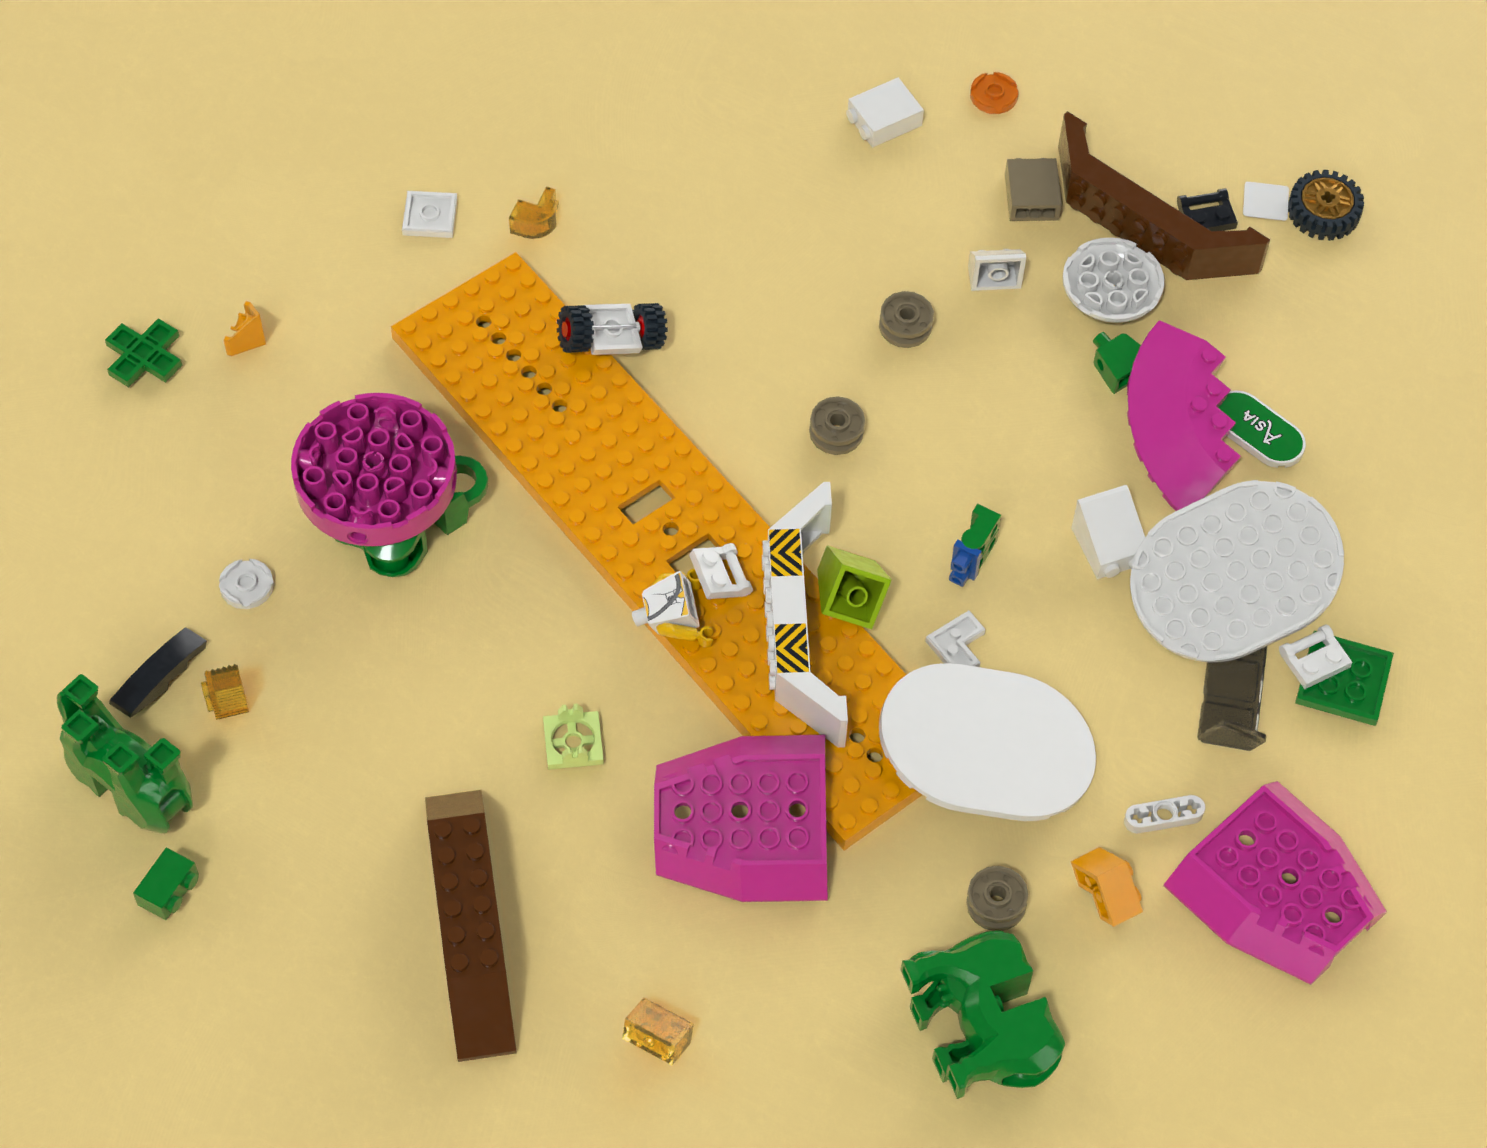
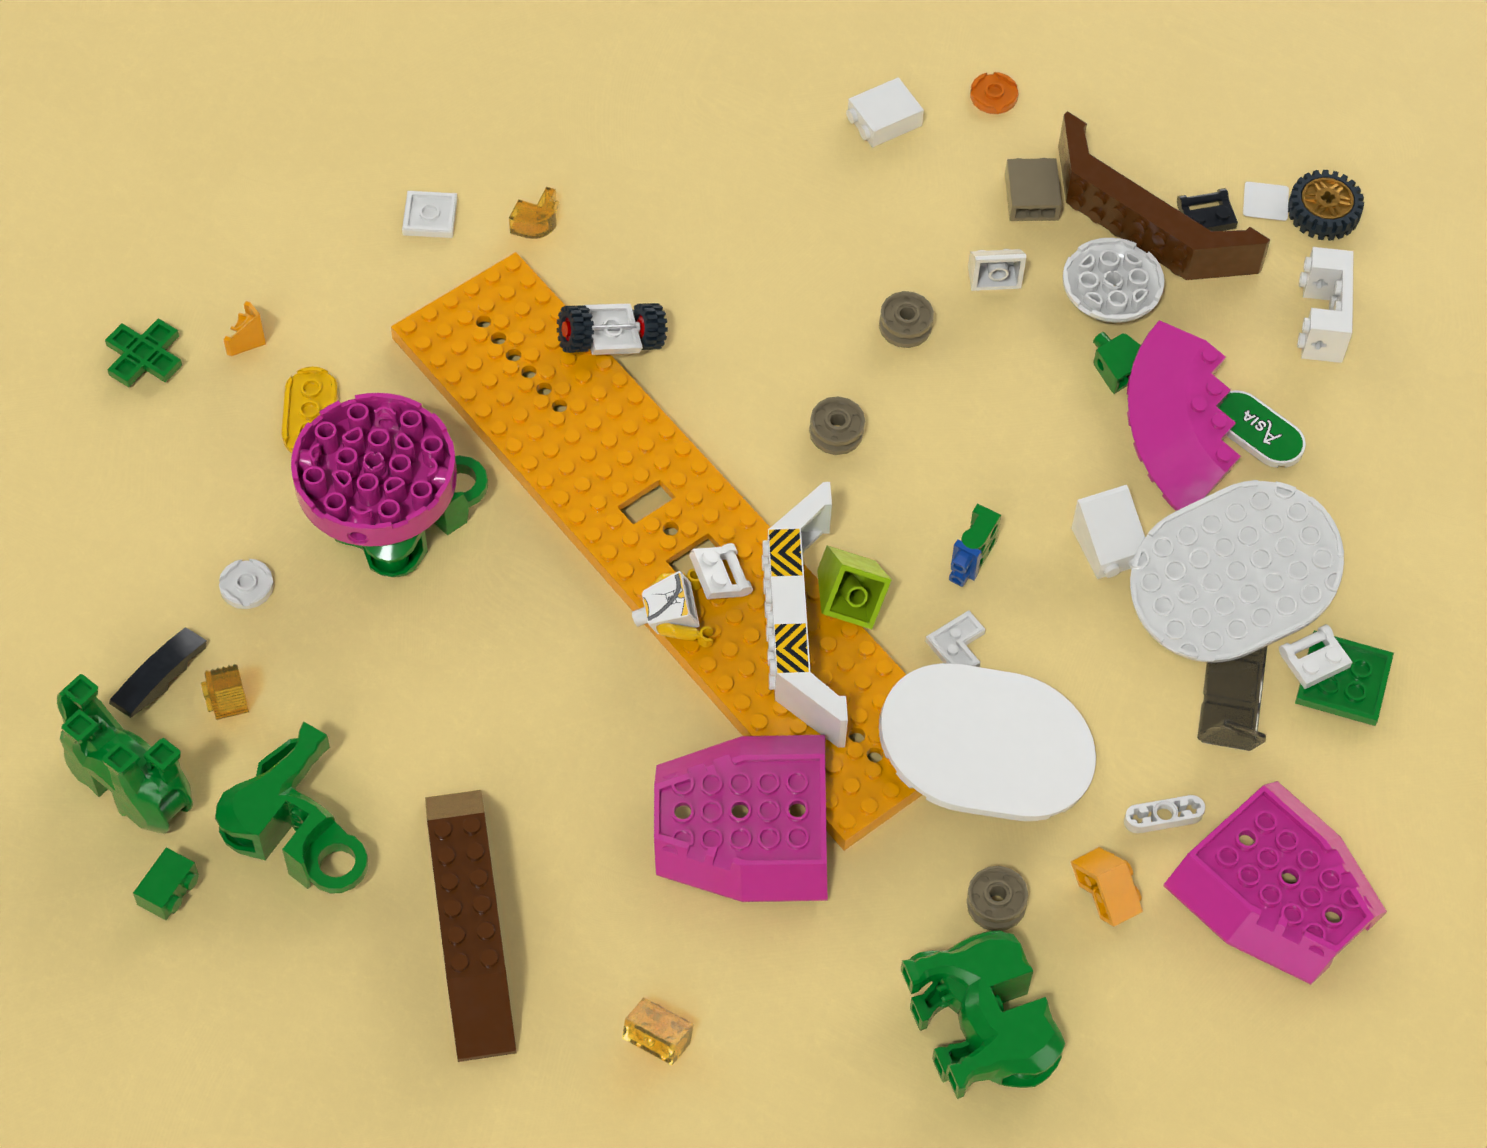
yellowish green piece [543,704,604,770] -> none
none -> green animal [215,722,368,894]
none -> yellow tile [282,366,338,453]
none -> white plate [1297,247,1353,363]

